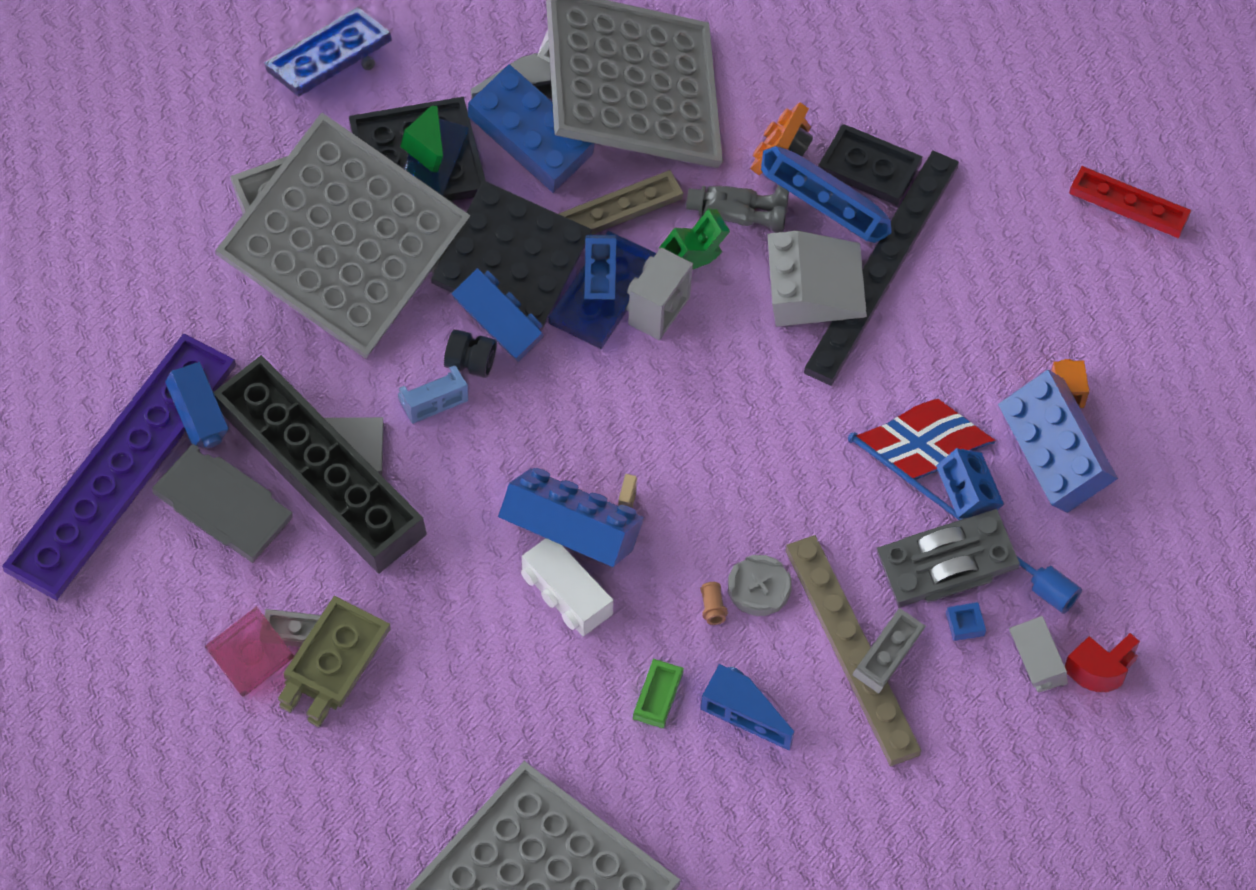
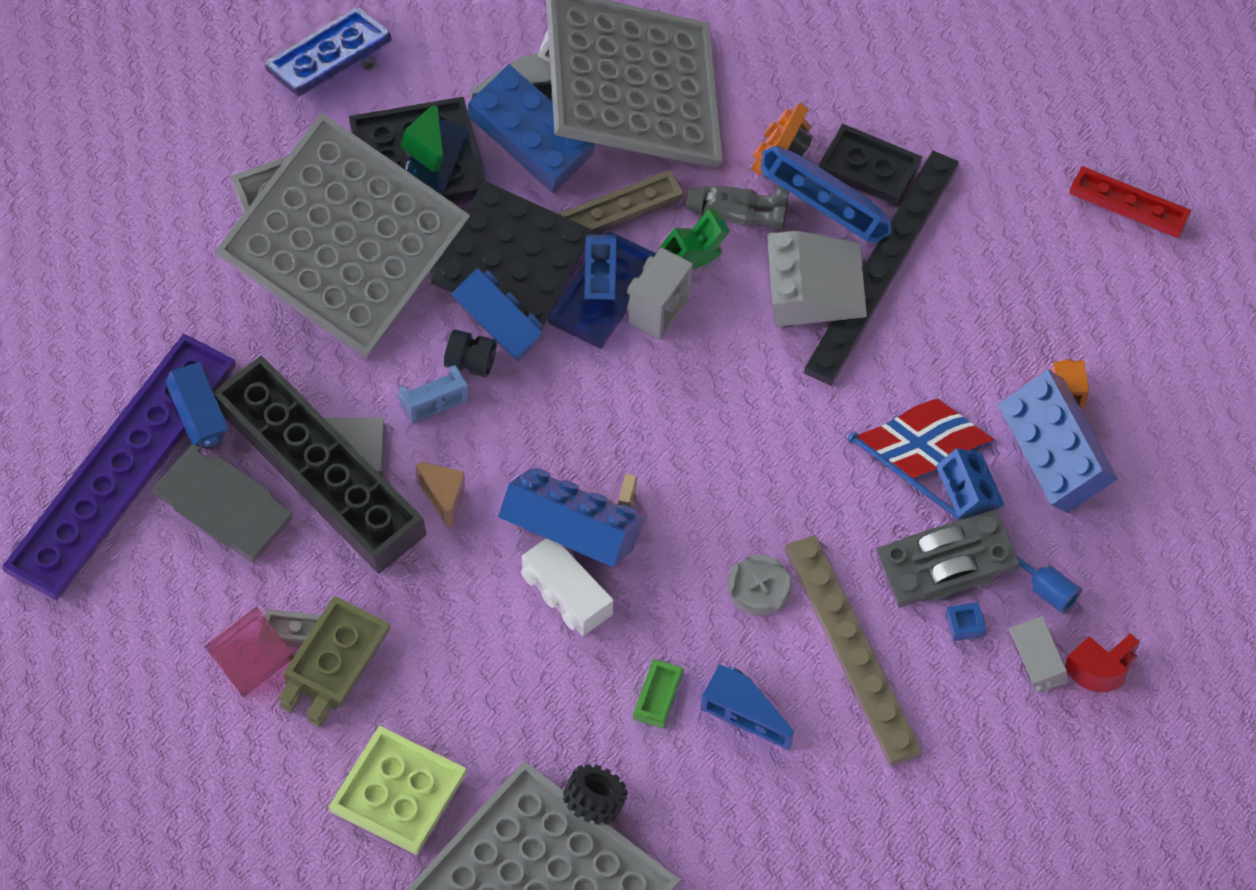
nougat pin [700,582,728,625] -> none
light grey tile [852,608,926,693] -> none
none -> yellowish green plate [329,726,467,855]
none -> medium nougat slope [416,462,465,528]
none -> black tyre [563,764,628,825]

